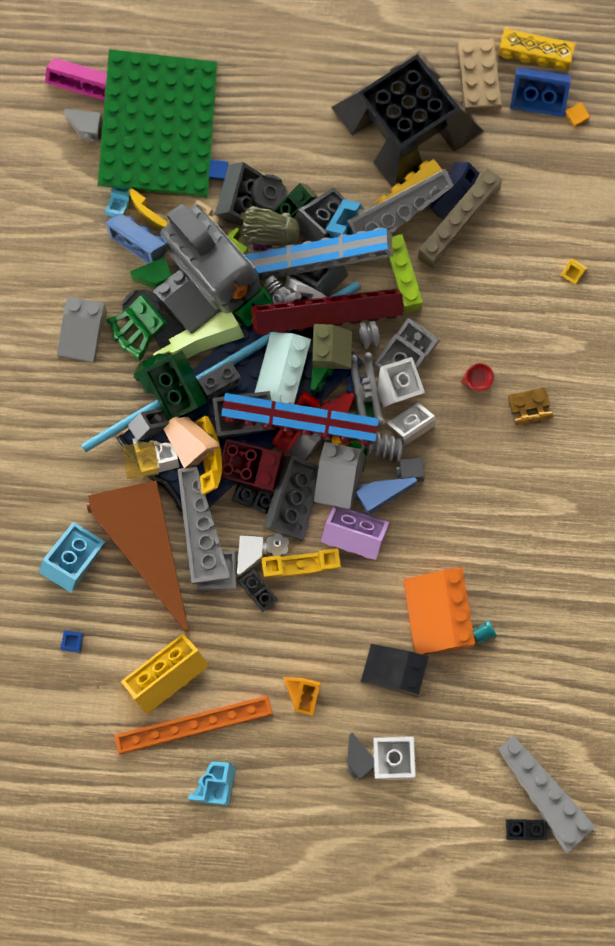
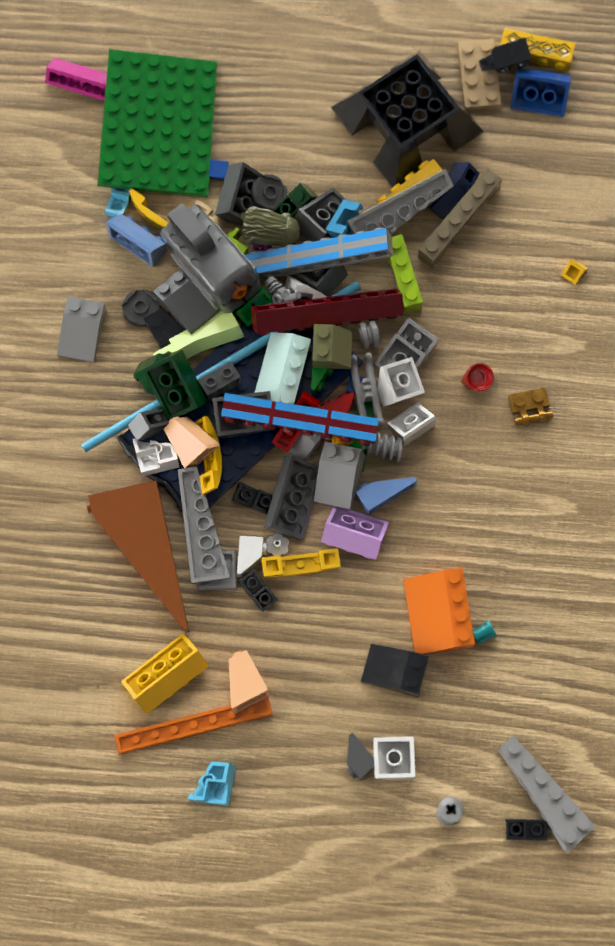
medium azure slope [39,522,106,593] -> none
blue tile [60,630,84,653] -> none
light grey slope [64,109,103,142] -> none
green plate [106,295,167,360] -> none
clear yellow piece [122,441,159,479] -> none
green slope [130,257,172,289] -> none
dark red slope [221,439,285,491] -> none
light orange slope [283,677,321,716] -> none
dark grey brick [396,458,425,482] -> none
light orange tile [565,102,590,128] -> none
none -> light nougat slope [229,650,270,714]
none -> light grey piece [436,797,464,826]
none -> black hinge [479,38,532,74]

